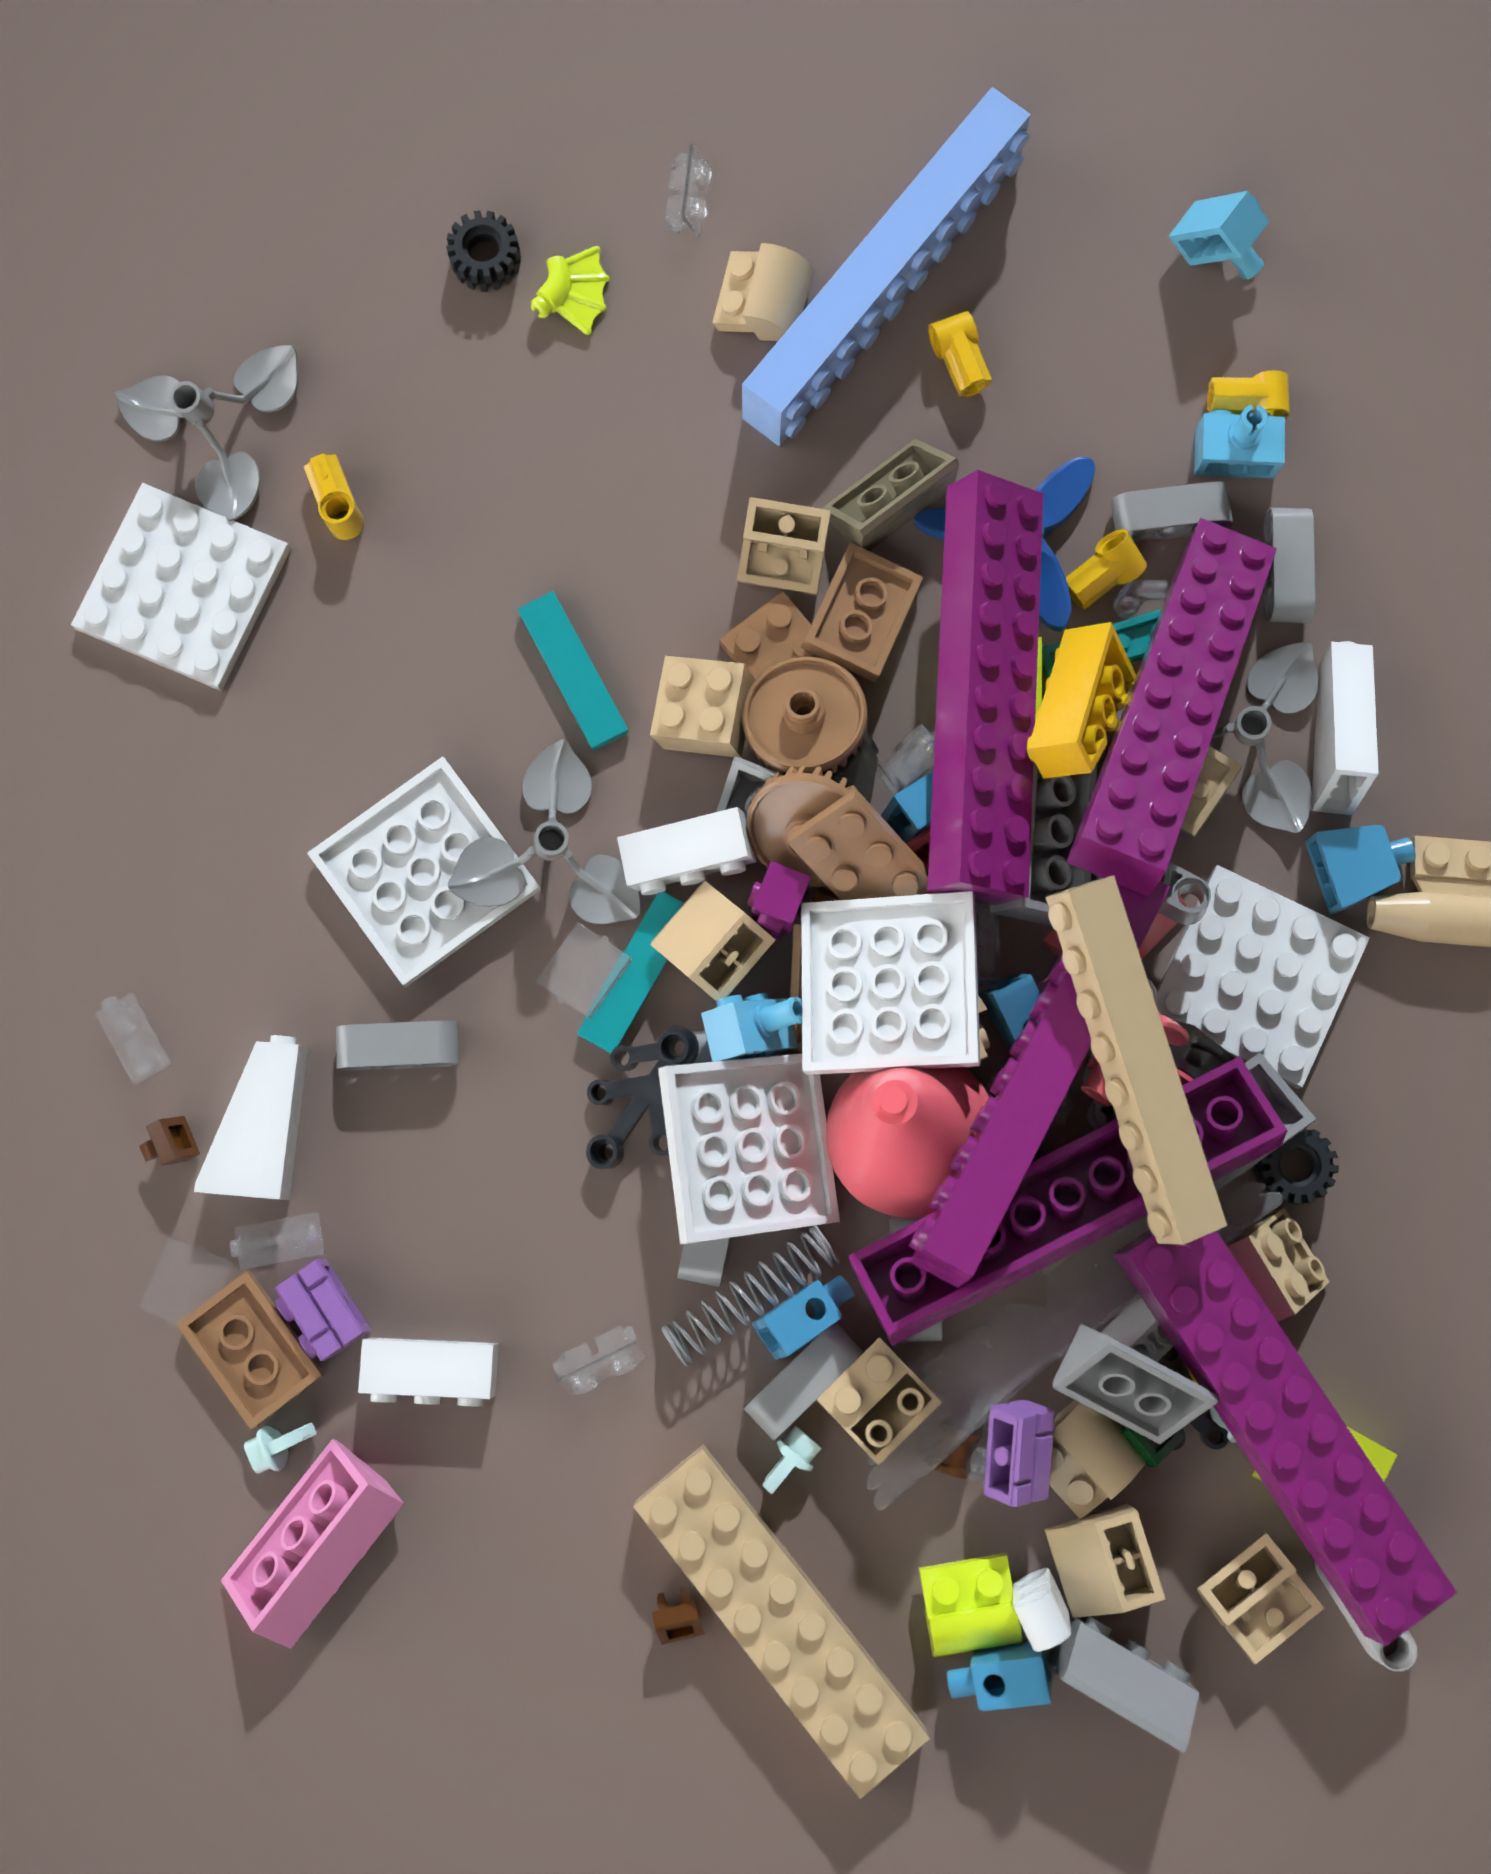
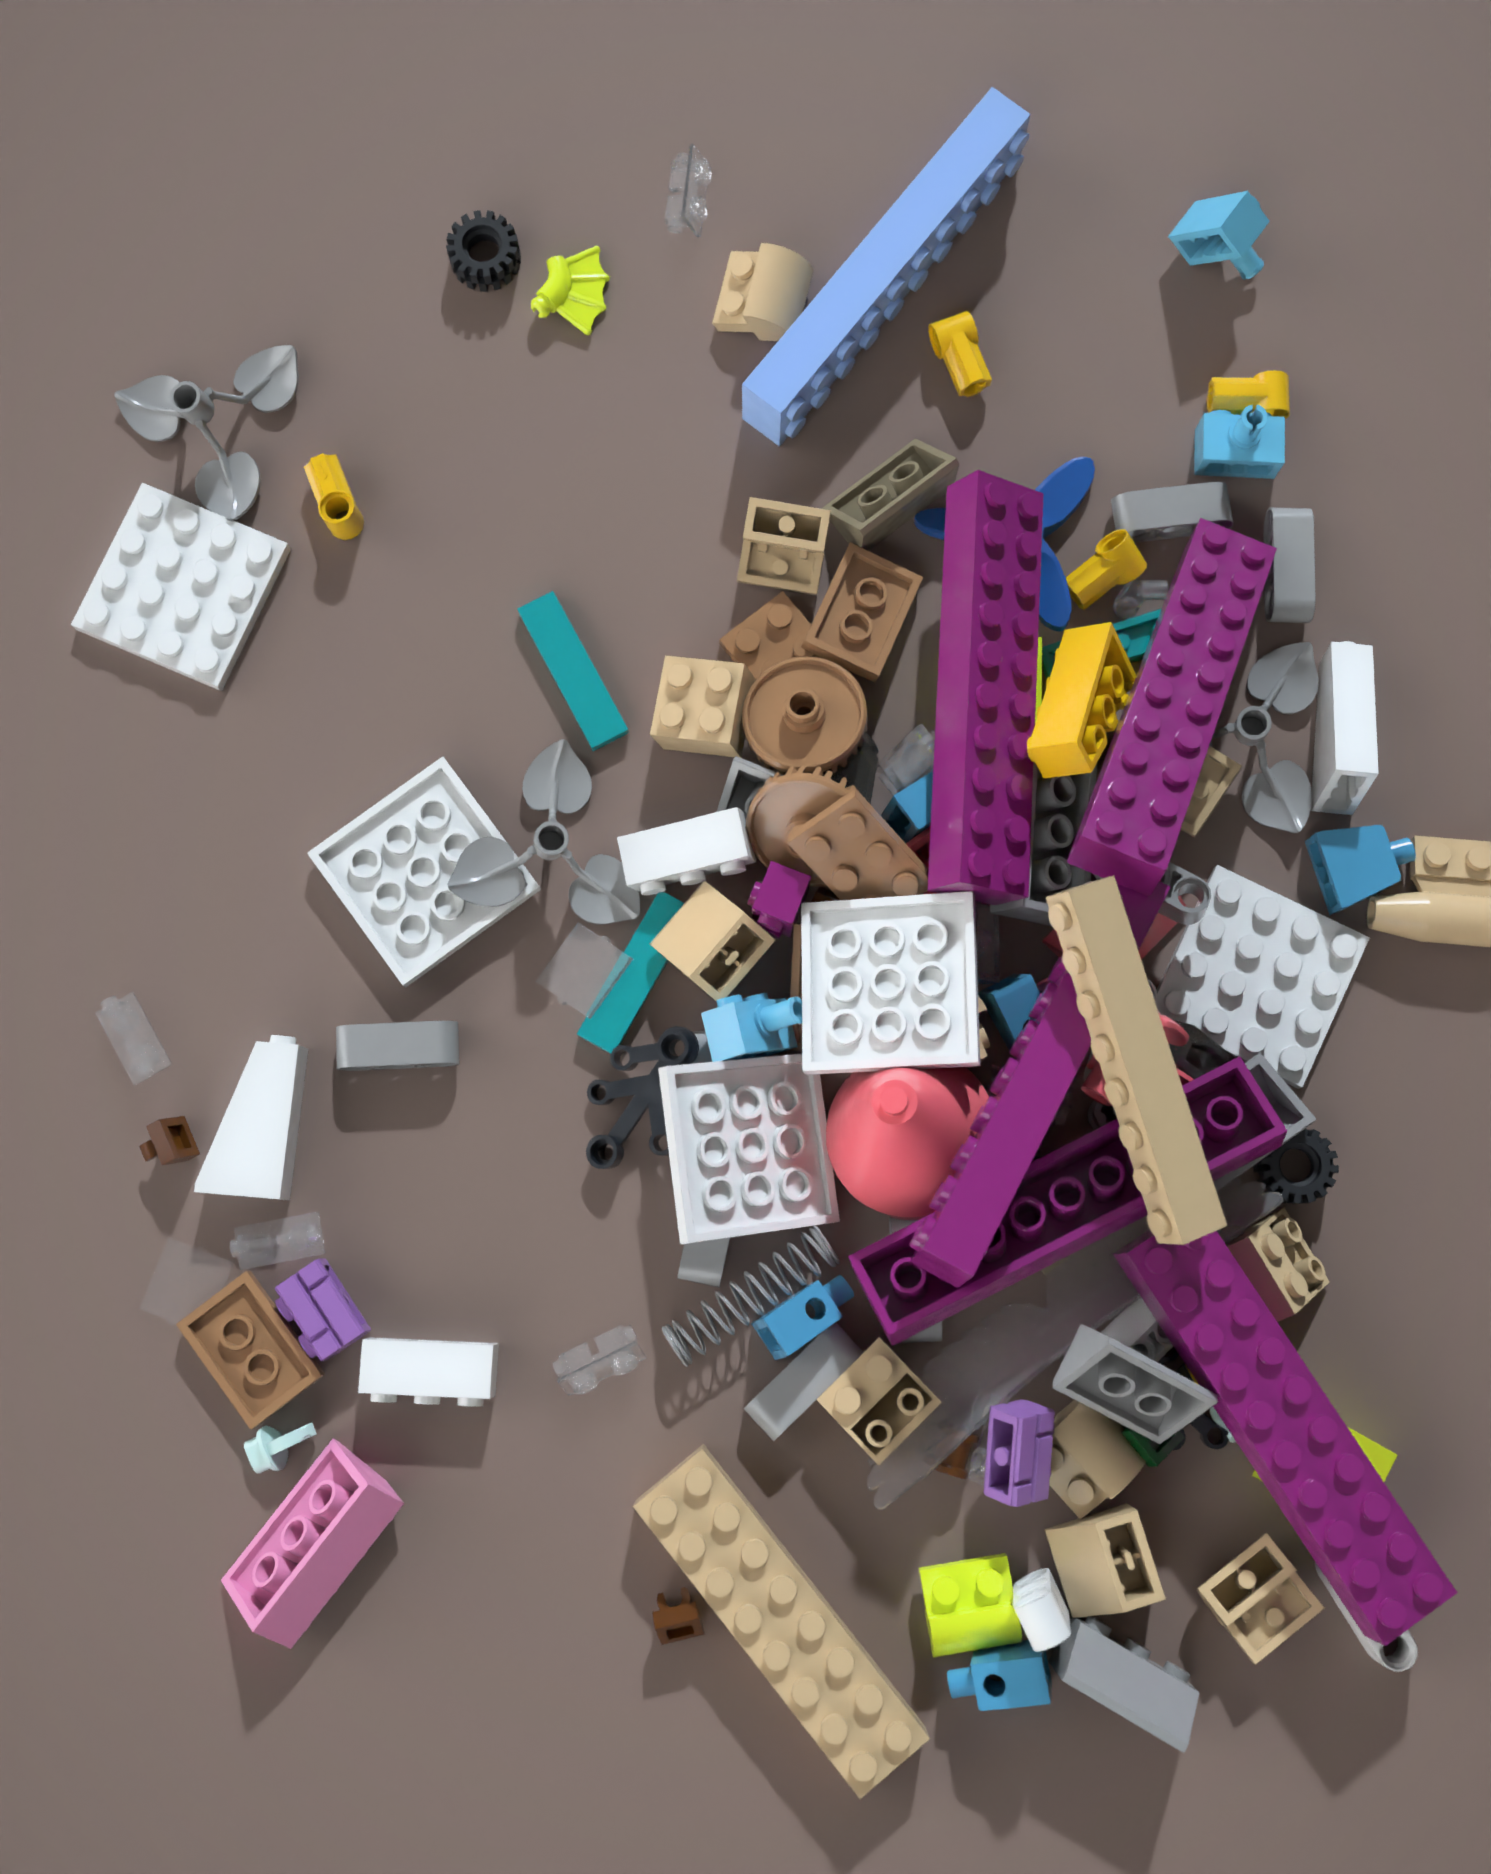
light aqua piece [762,1425,822,1494] -> none

